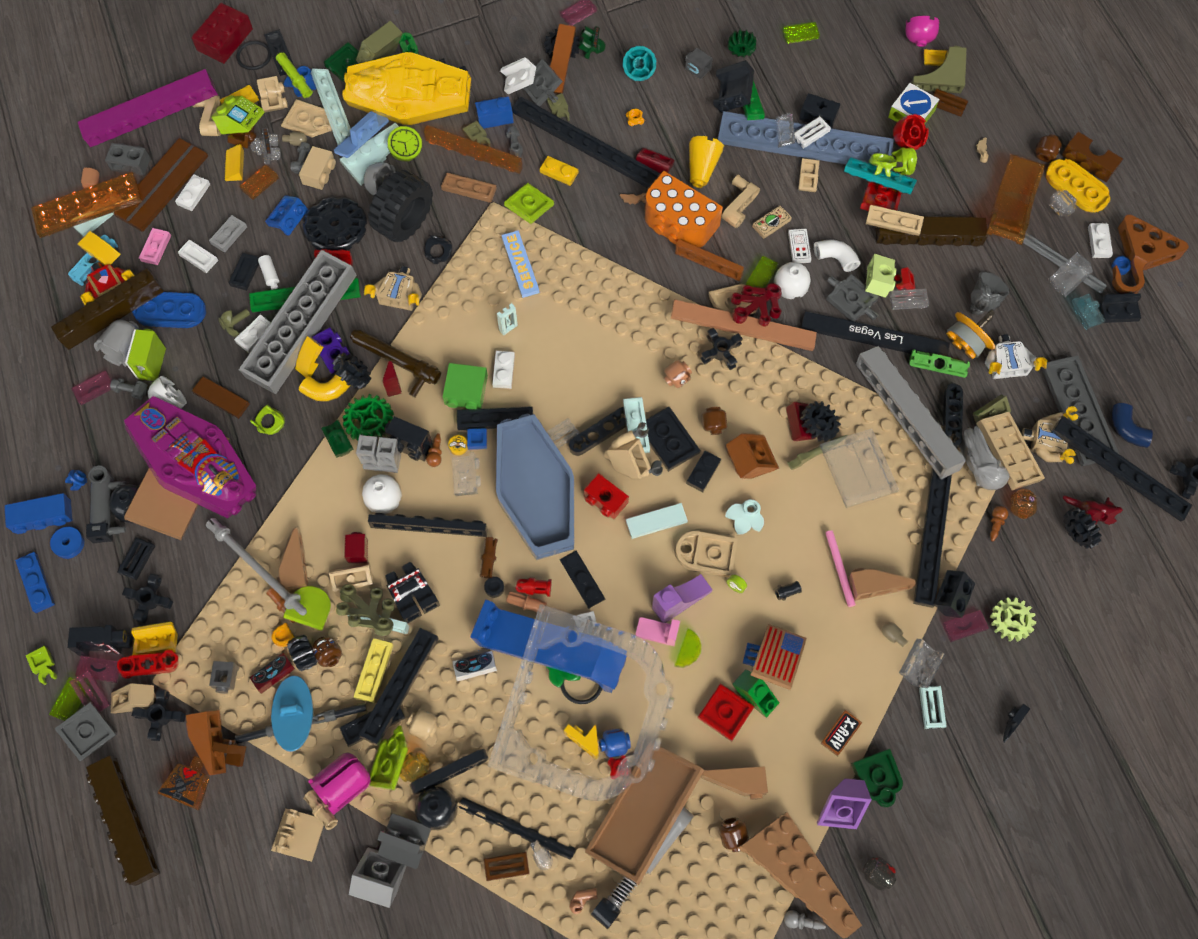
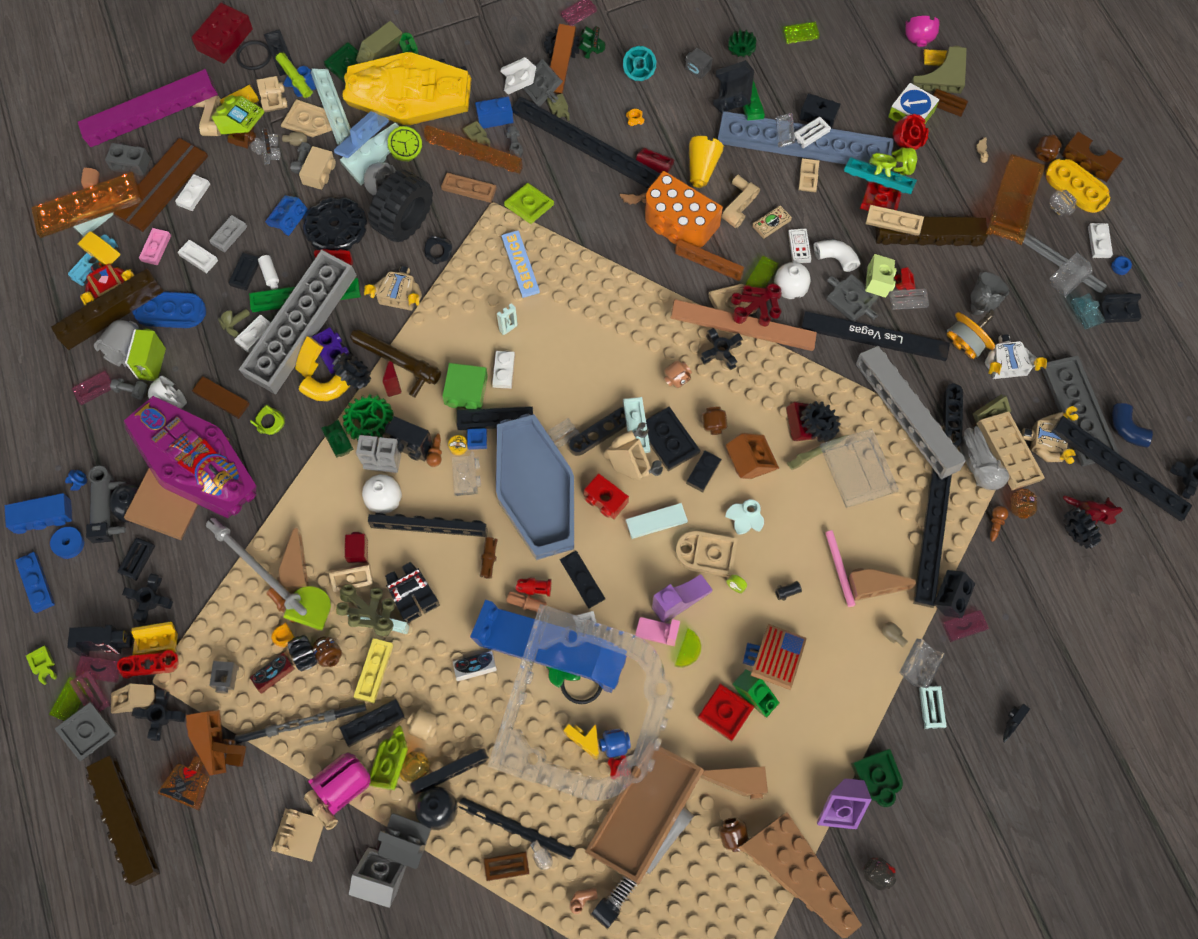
yellow slope [225,144,244,181] -> none
clear orange plate [240,165,279,200] -> none
dark azure shield [271,676,313,752] -> none
black plate [359,628,438,746] -> none
black tile [484,577,504,598] -> none
yellow plate [540,156,579,186] -> none
light grey bar [784,910,826,930] -> none
tile [820,710,862,757] -> none
bright green piece [909,349,970,378] -> none
yellowish green gear [990,597,1036,642] -> none
dark orange piece [1112,215,1189,294] -> none

